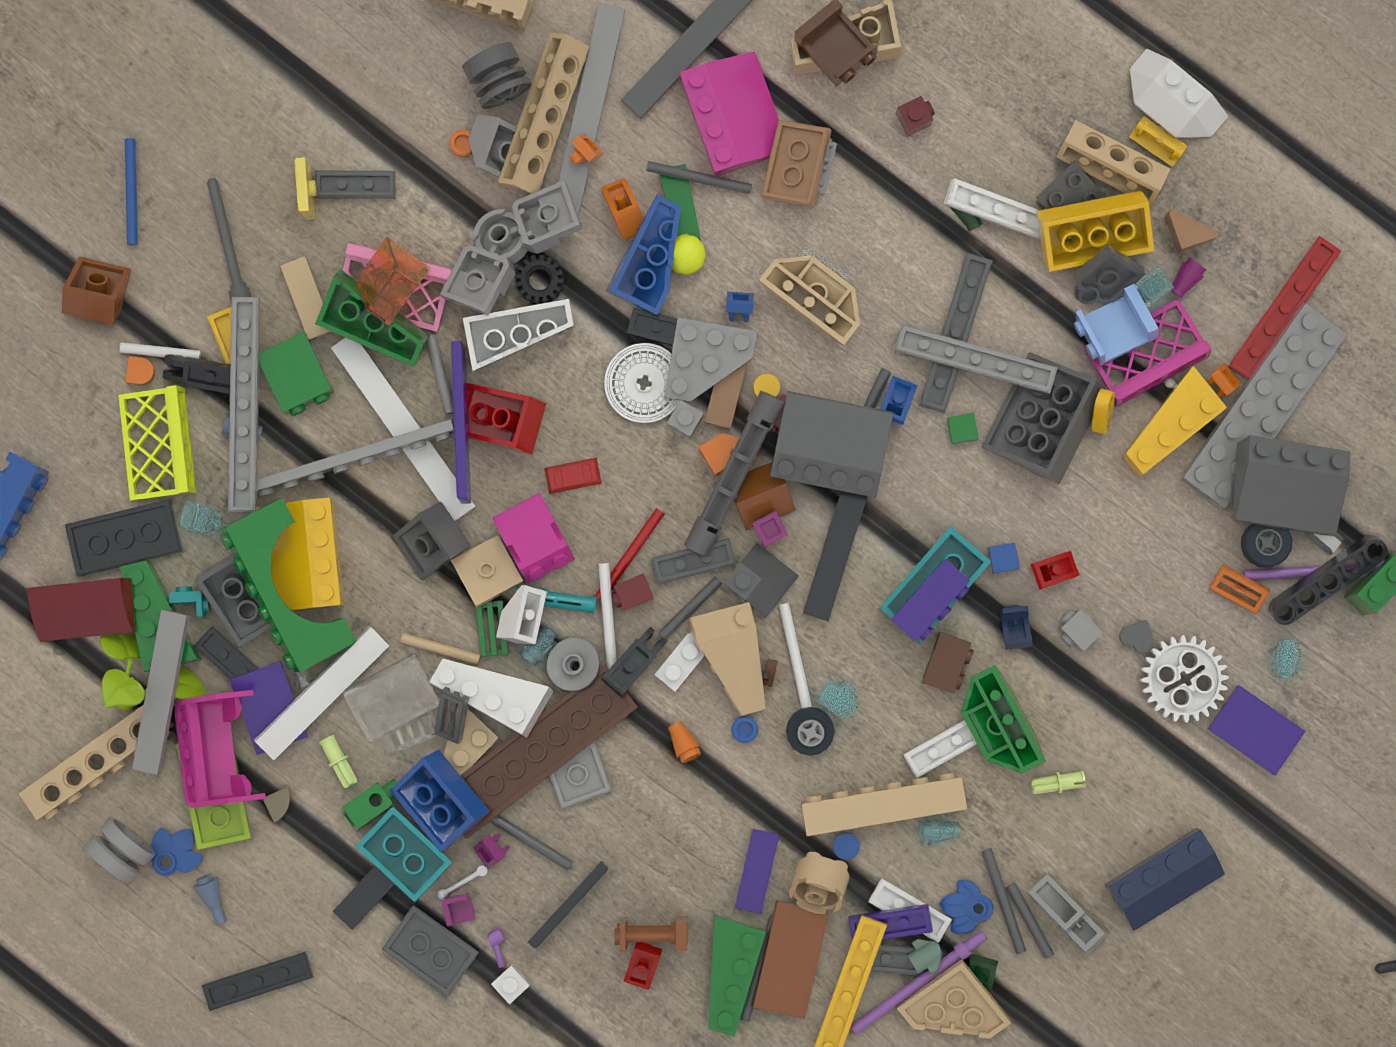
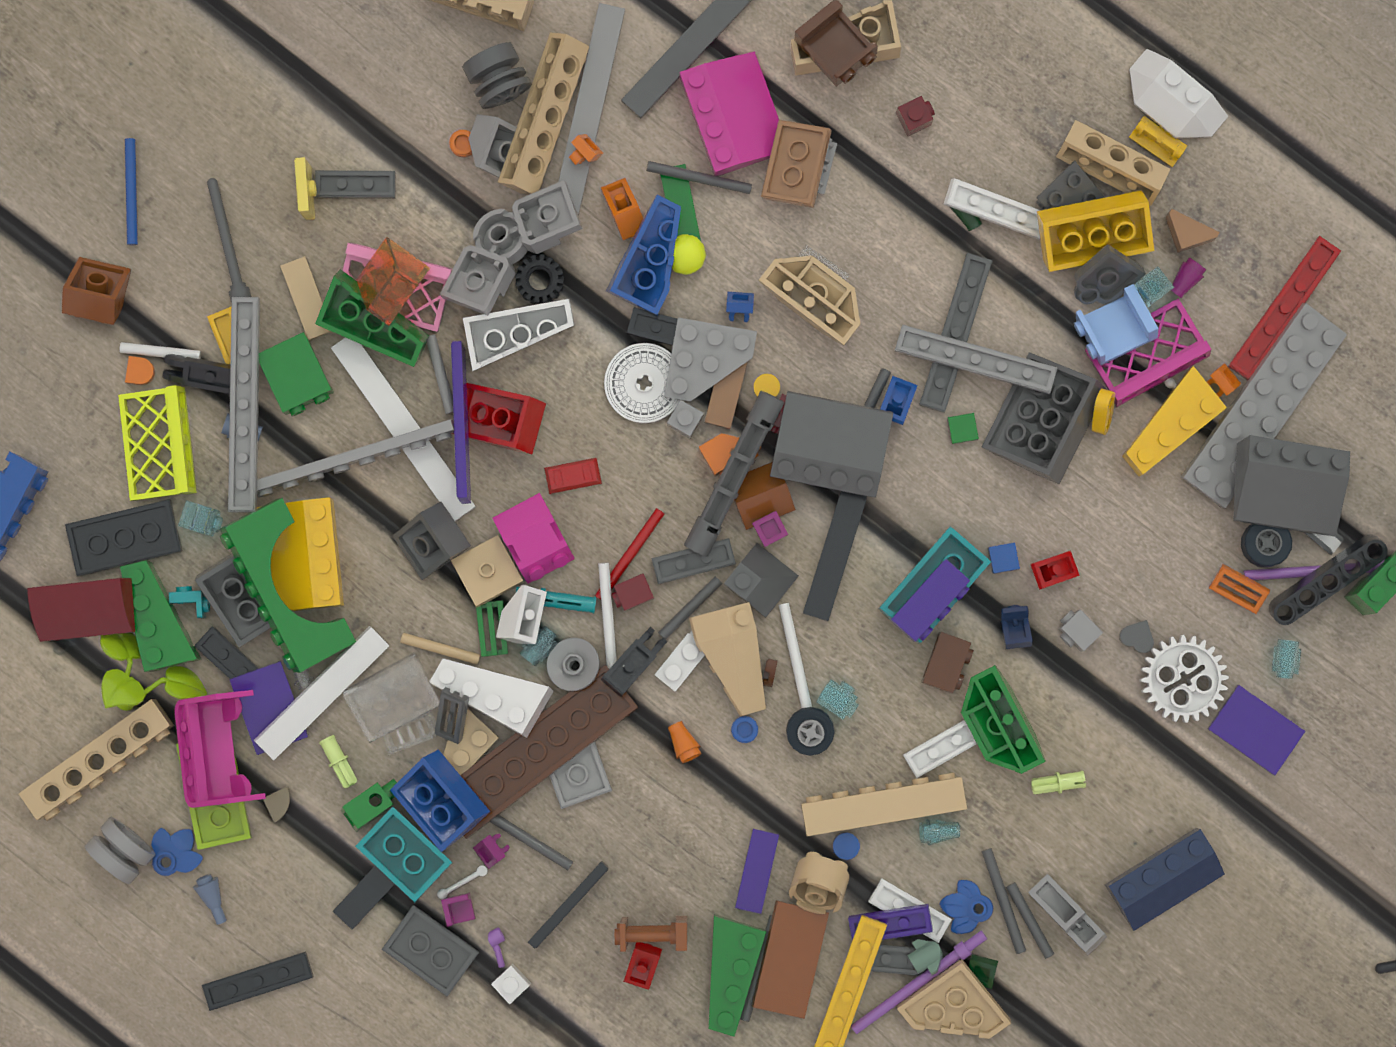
light grey tile [132,610,190,775] -> none

